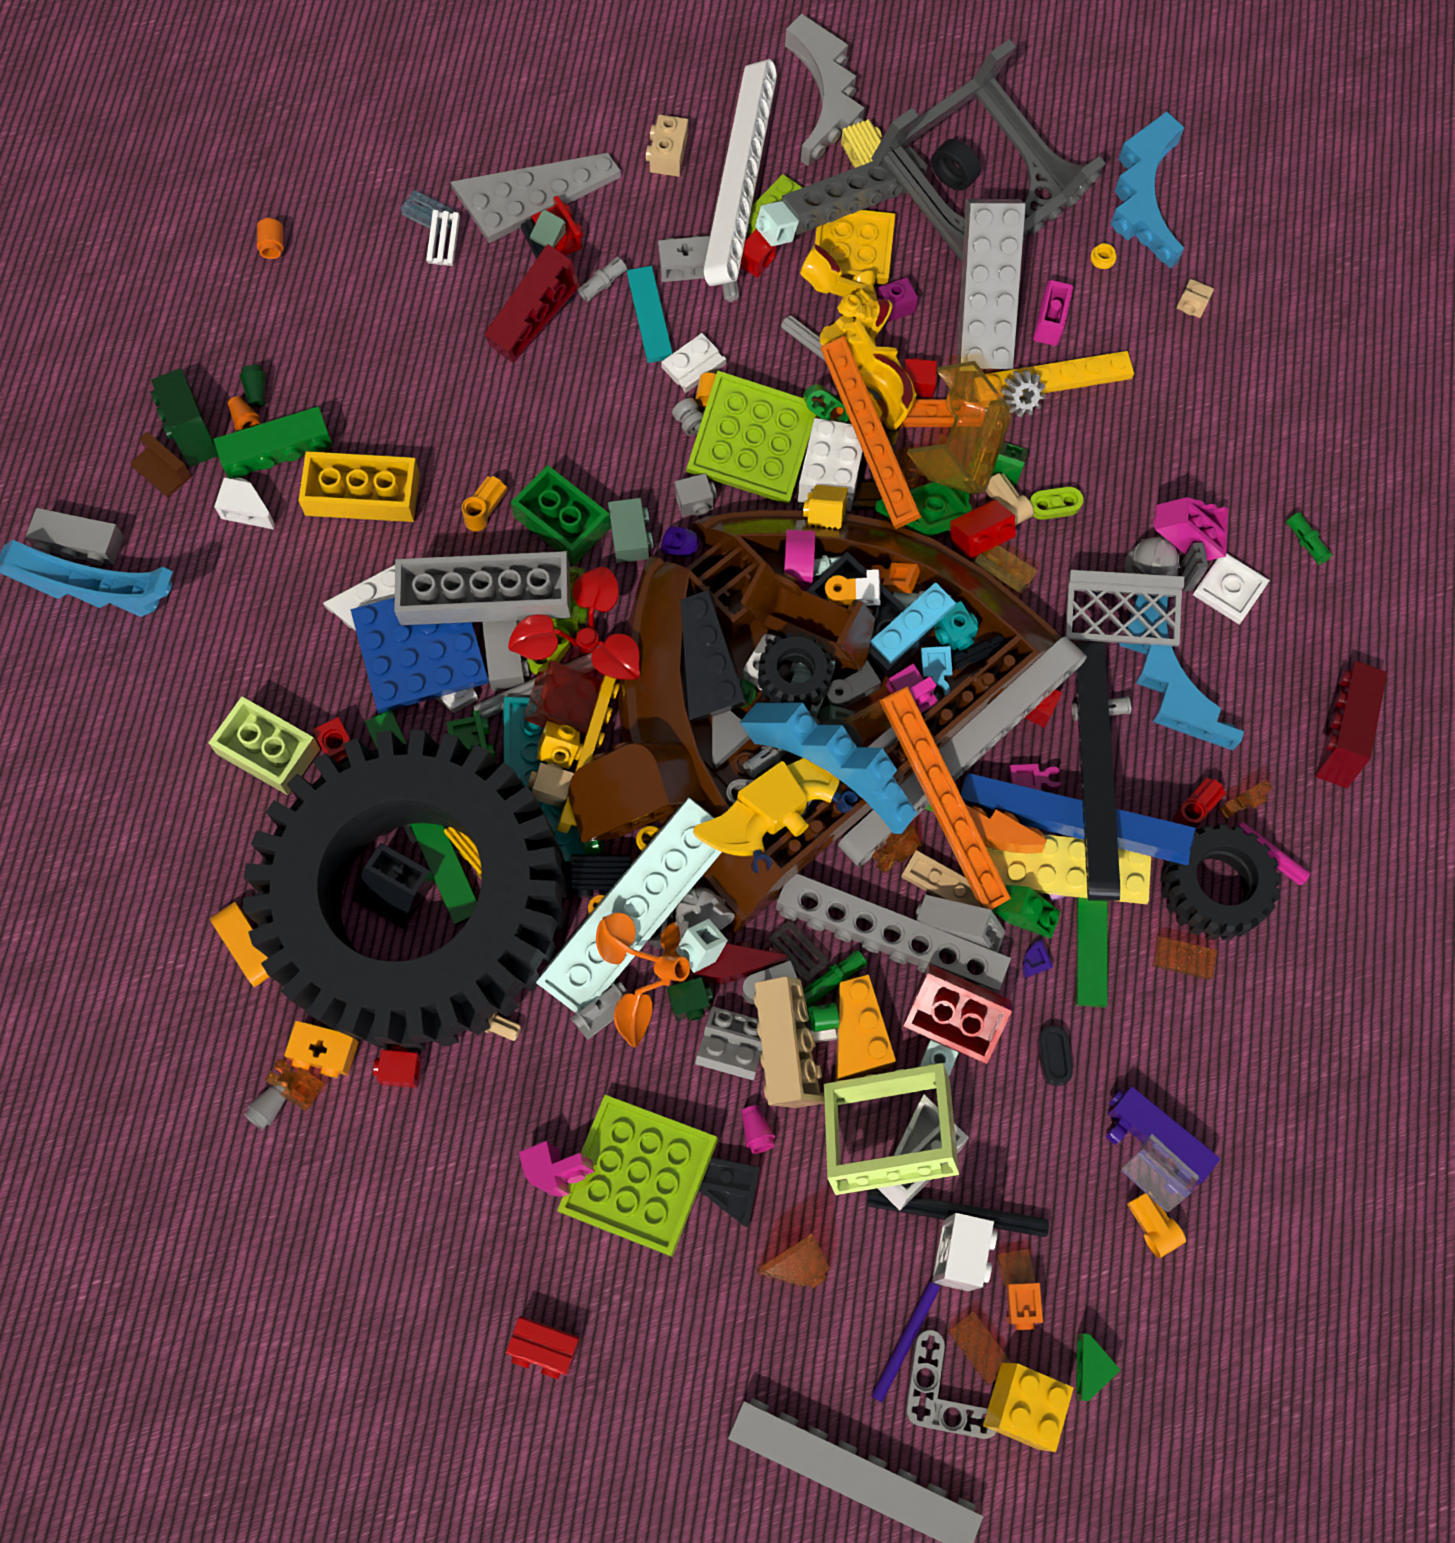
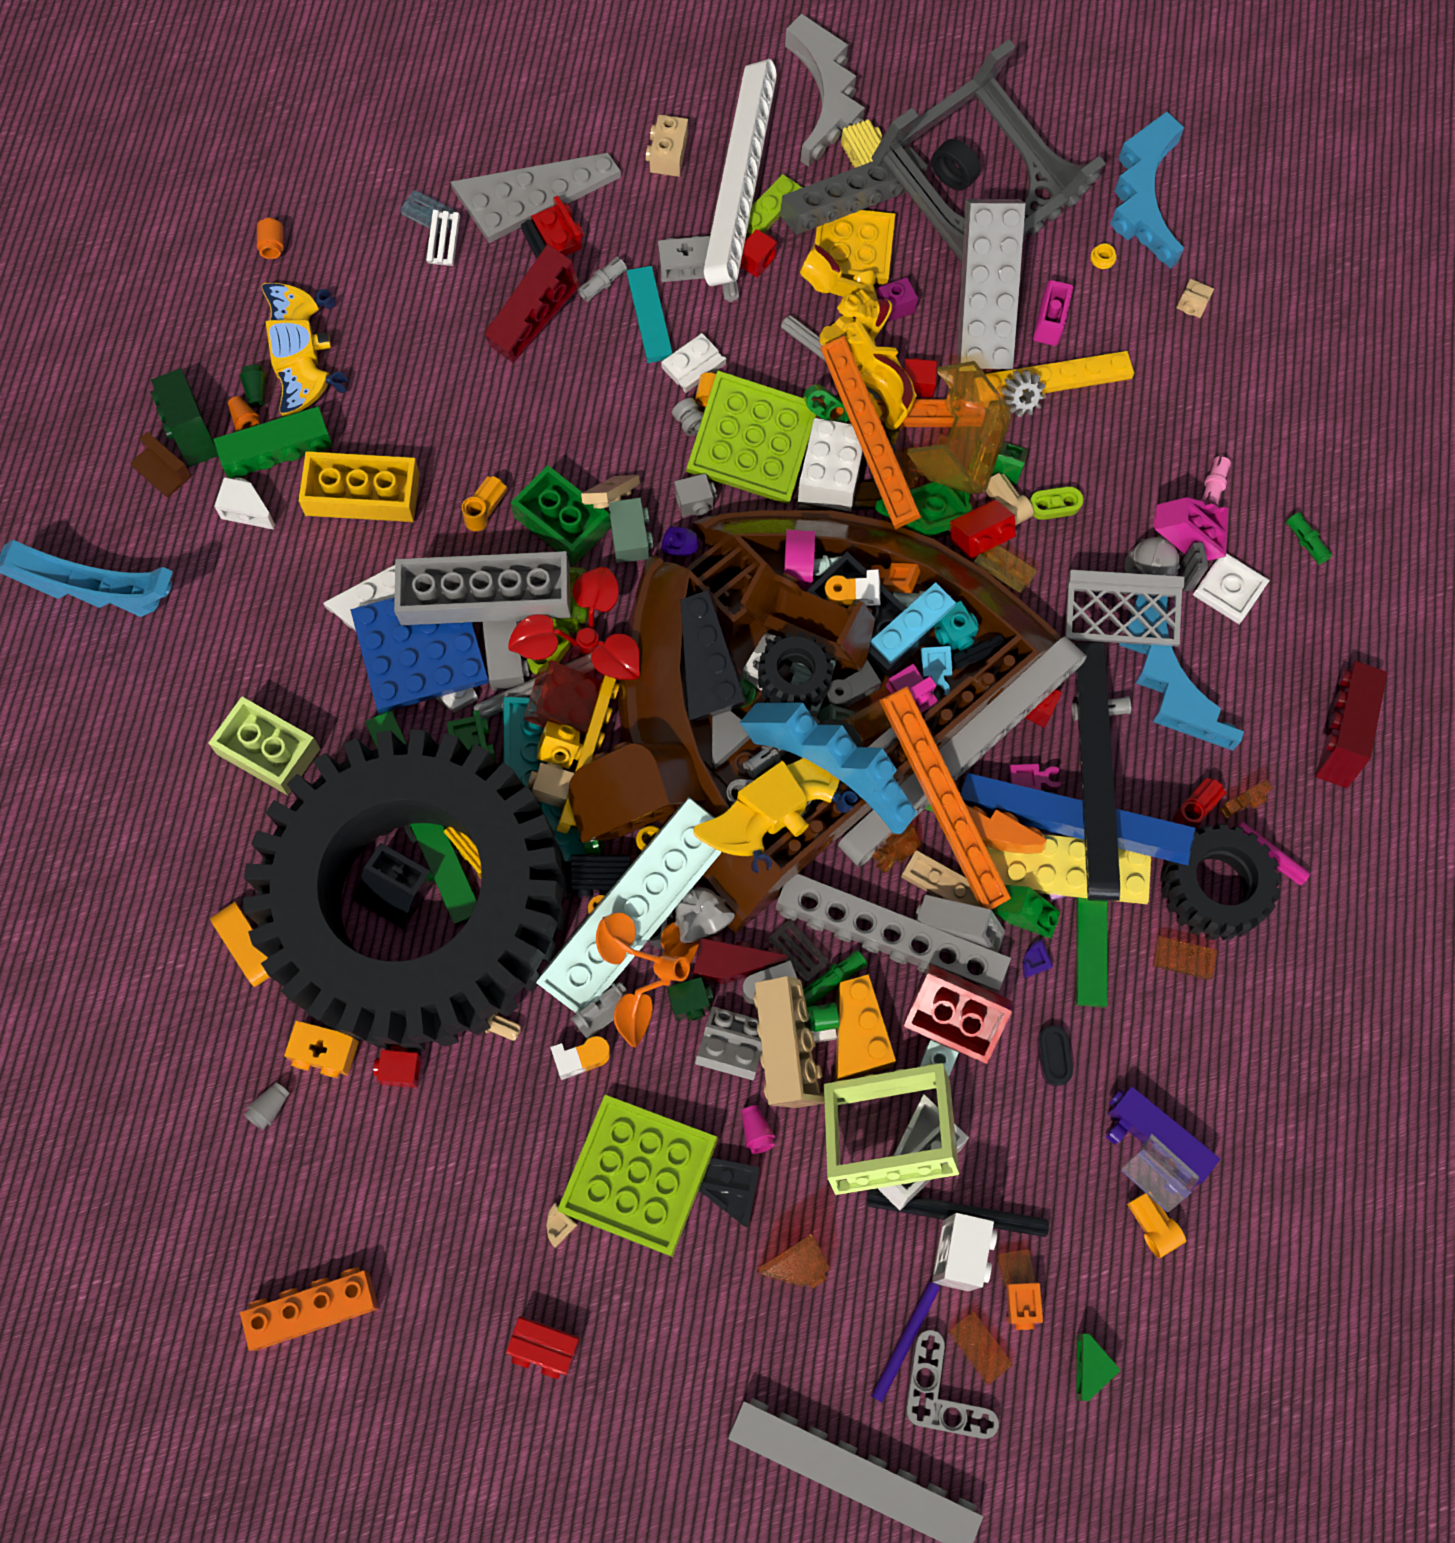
light grey brick [25,508,124,566] -> none
clear orange plate [265,1059,325,1111] -> none
red brick [312,717,351,764] -> none
dark pink brick [519,1141,595,1196] -> none
sand green slope [530,210,566,247] -> none
light aqua brick [676,919,728,973] -> none
light aqua brick [755,201,799,246] -> none
yellow brick [803,485,848,529] -> none
yellow brick [983,1363,1074,1452] -> none
none -> orange brick [240,1267,379,1351]
none -> torso [261,283,350,417]
none -> tan tile [546,1203,578,1248]
none -> leg [550,1036,610,1080]
none -> tan tile [581,475,640,508]
none -> bright pink pin [1201,456,1231,507]

